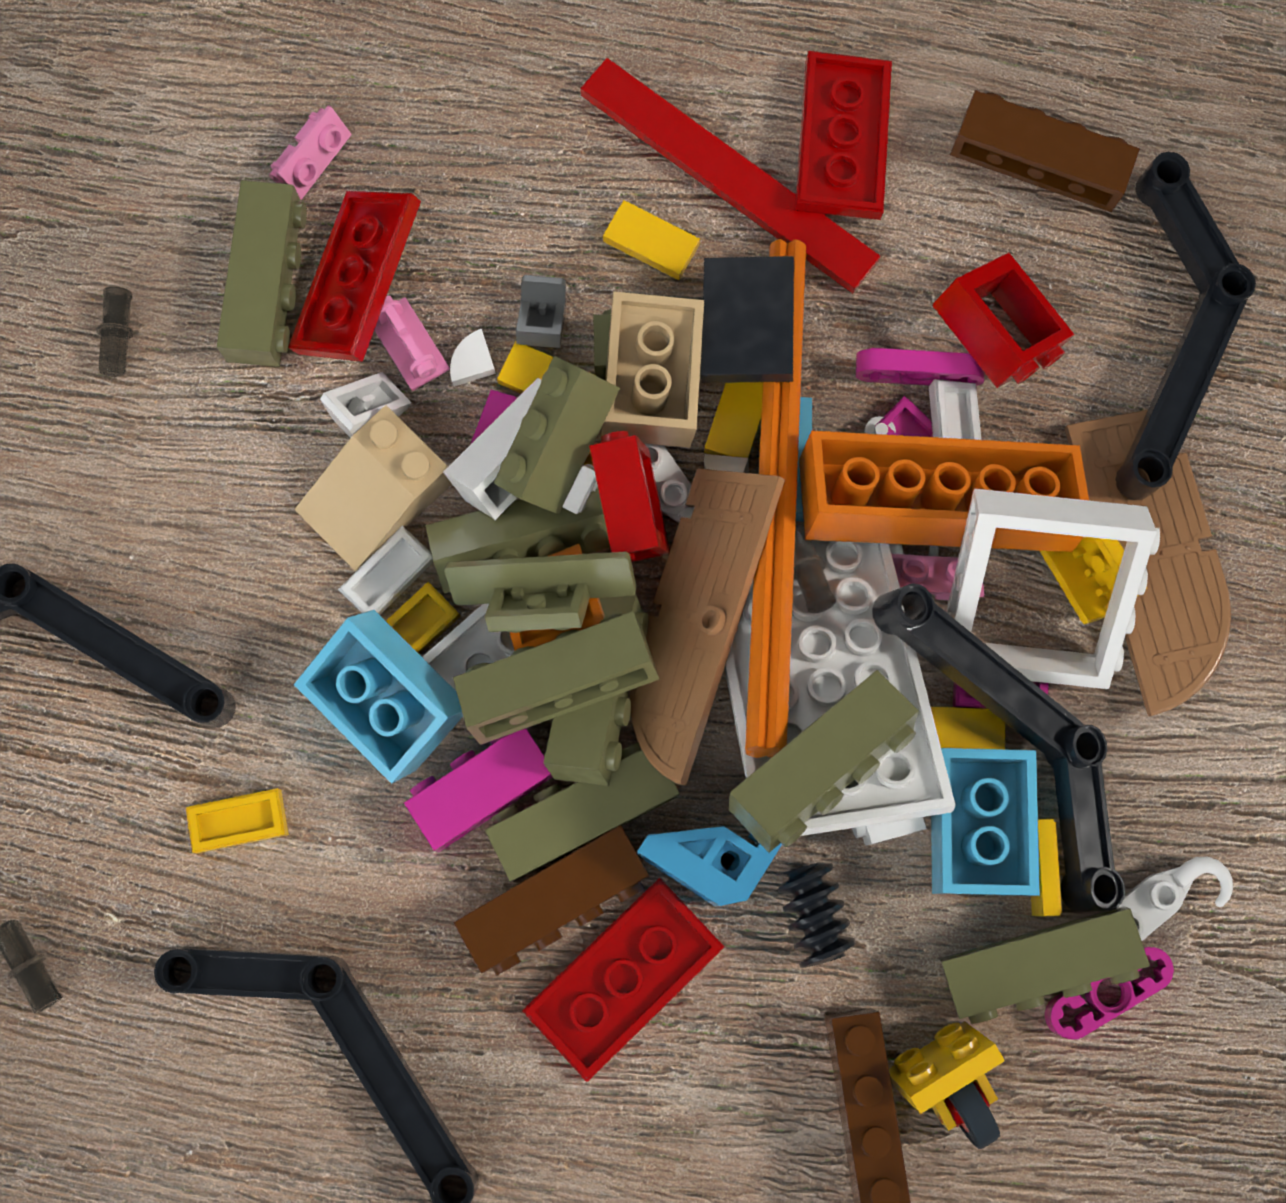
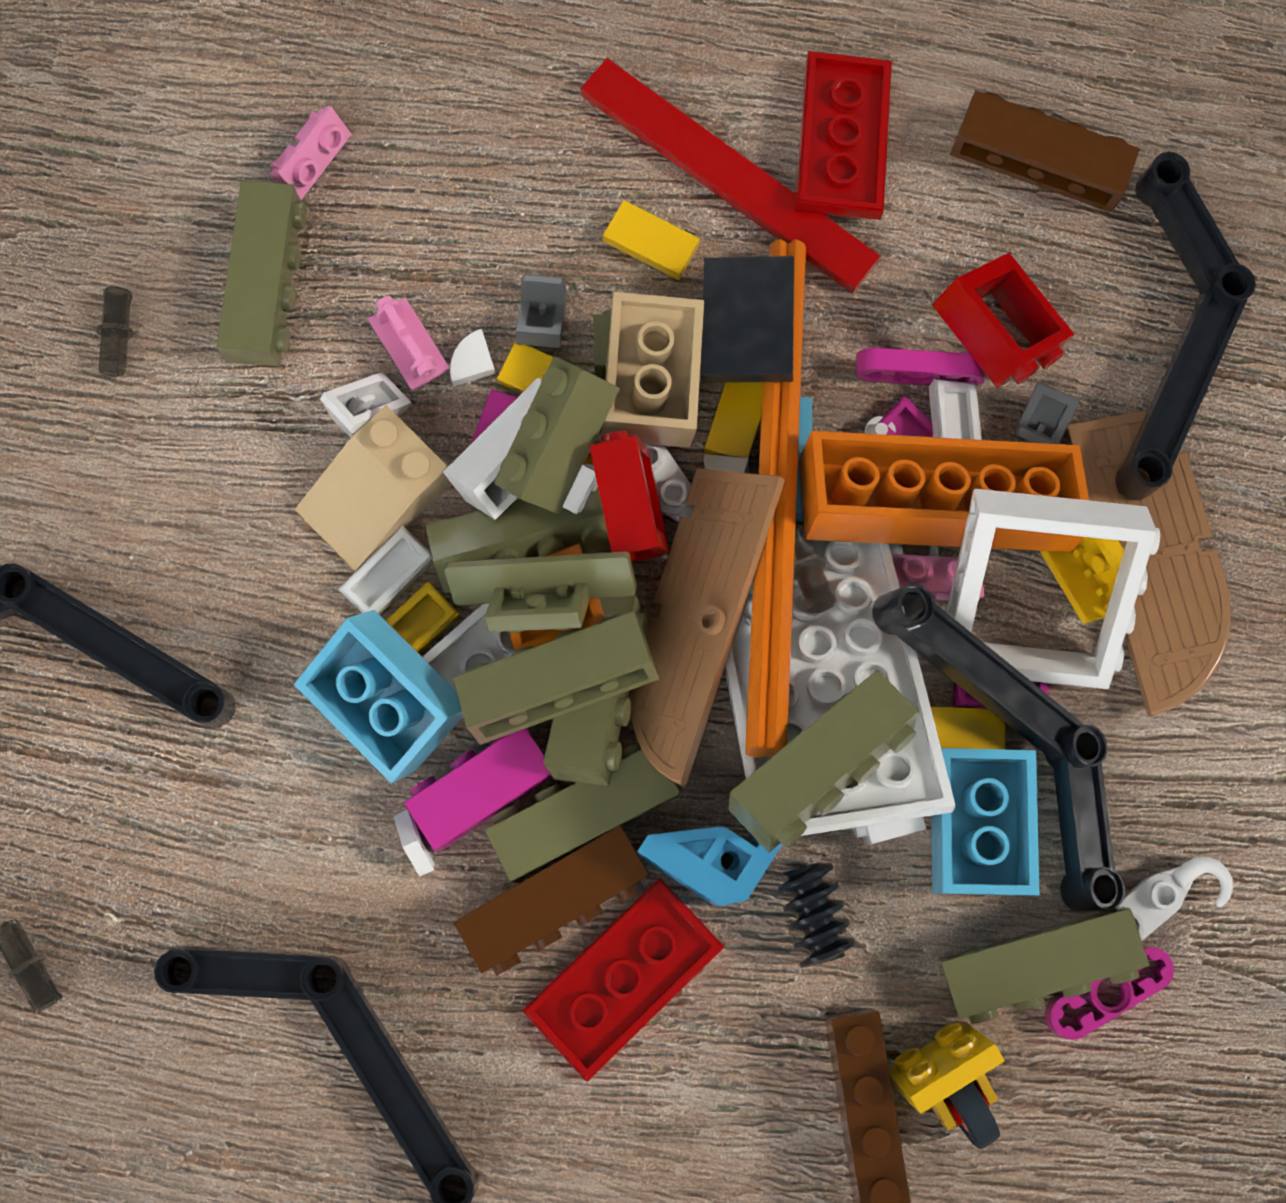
yellow tile [185,788,289,854] -> none
red tile [288,191,421,362] -> none
yellow tile [1031,819,1062,916] -> none
none -> white tile [393,809,435,877]
none -> dark grey bracket [1014,381,1080,444]

